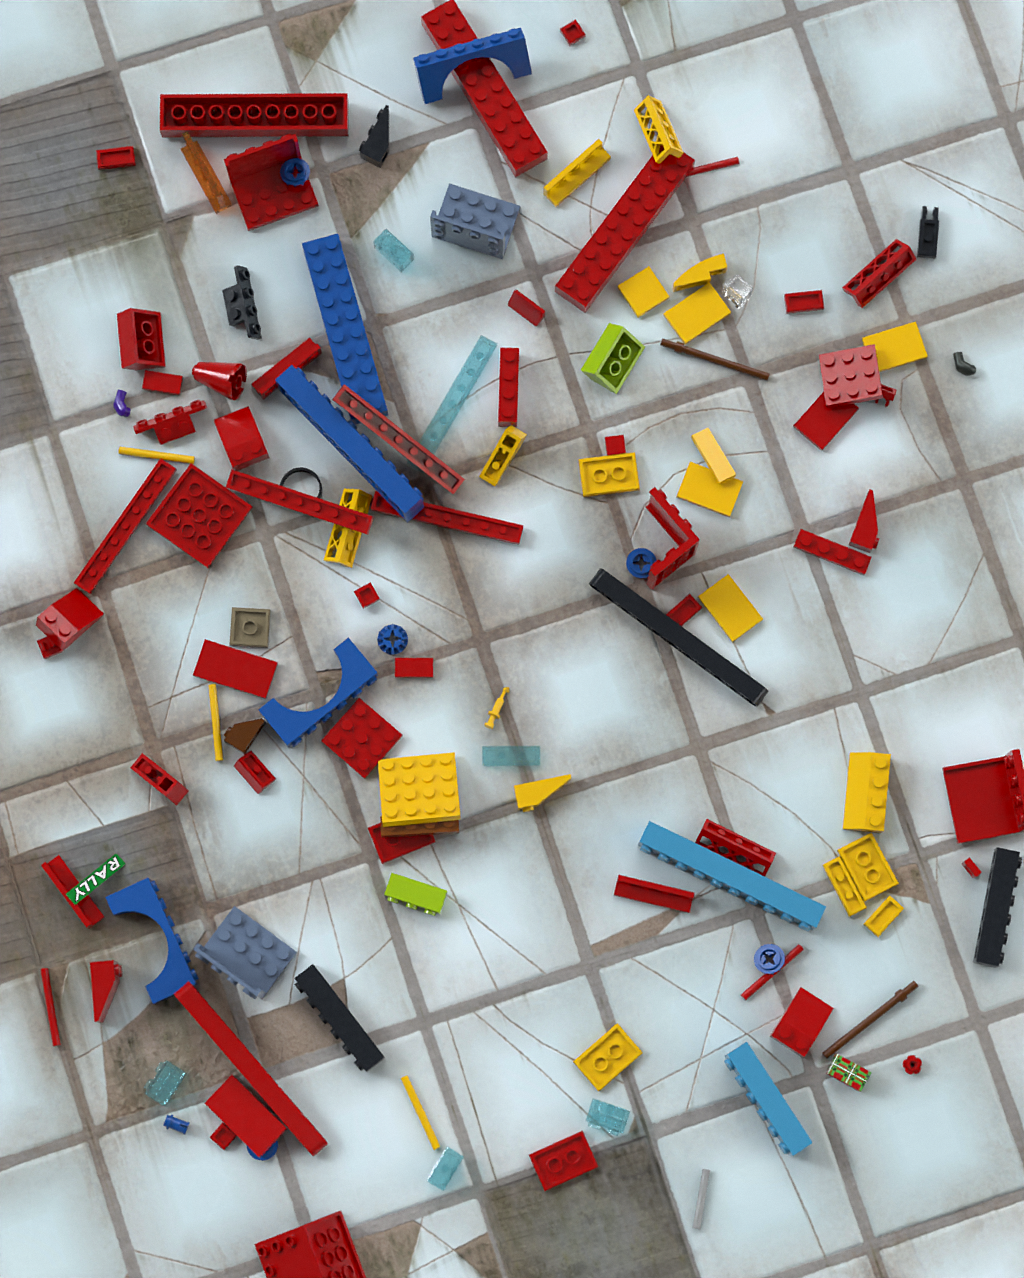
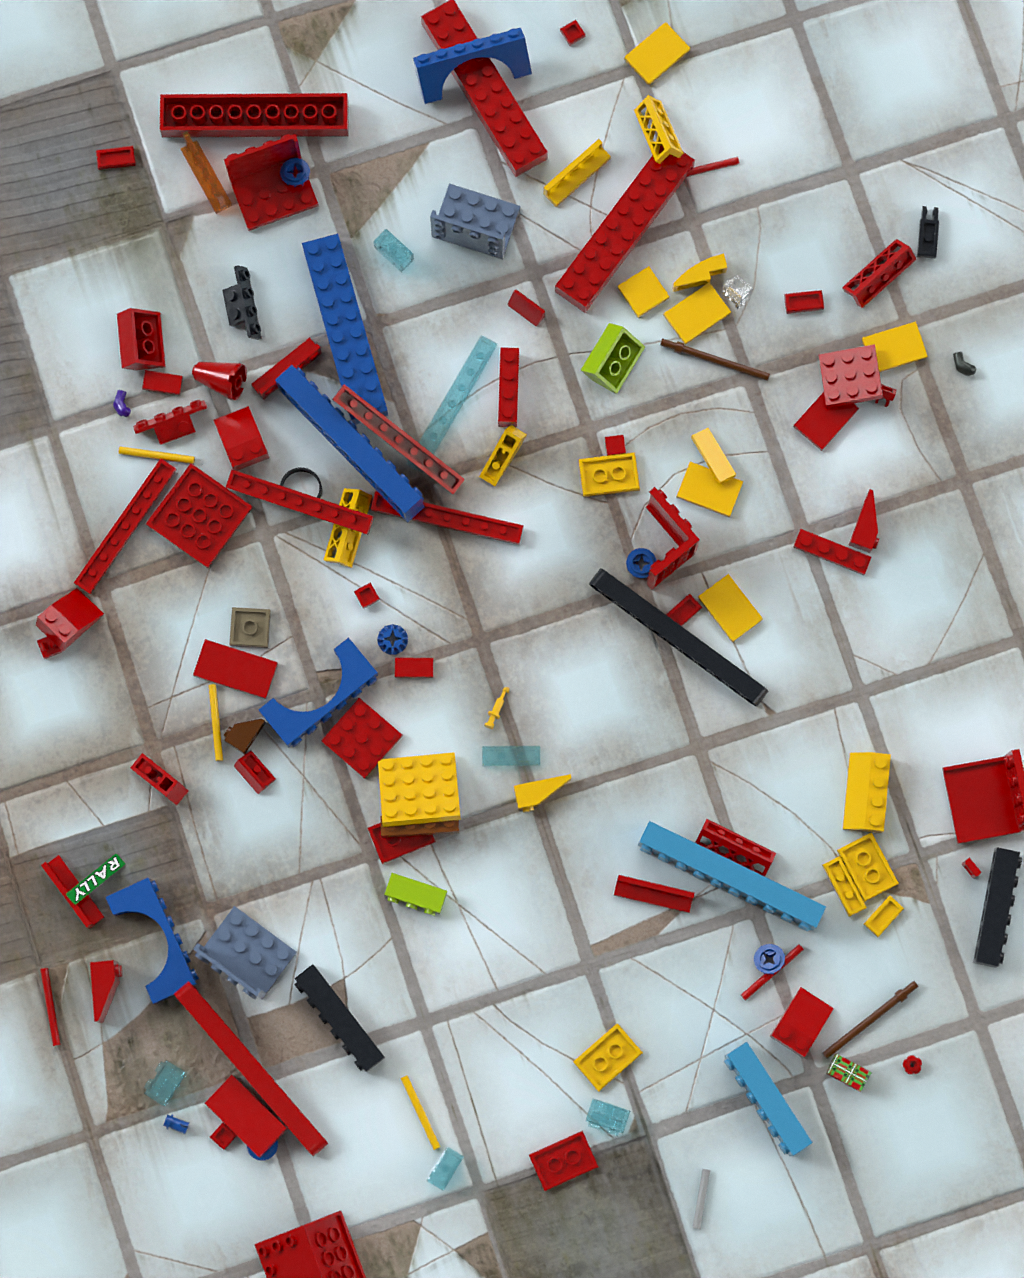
black slope [359,105,389,168] -> none
none -> yellow tile [624,22,690,85]

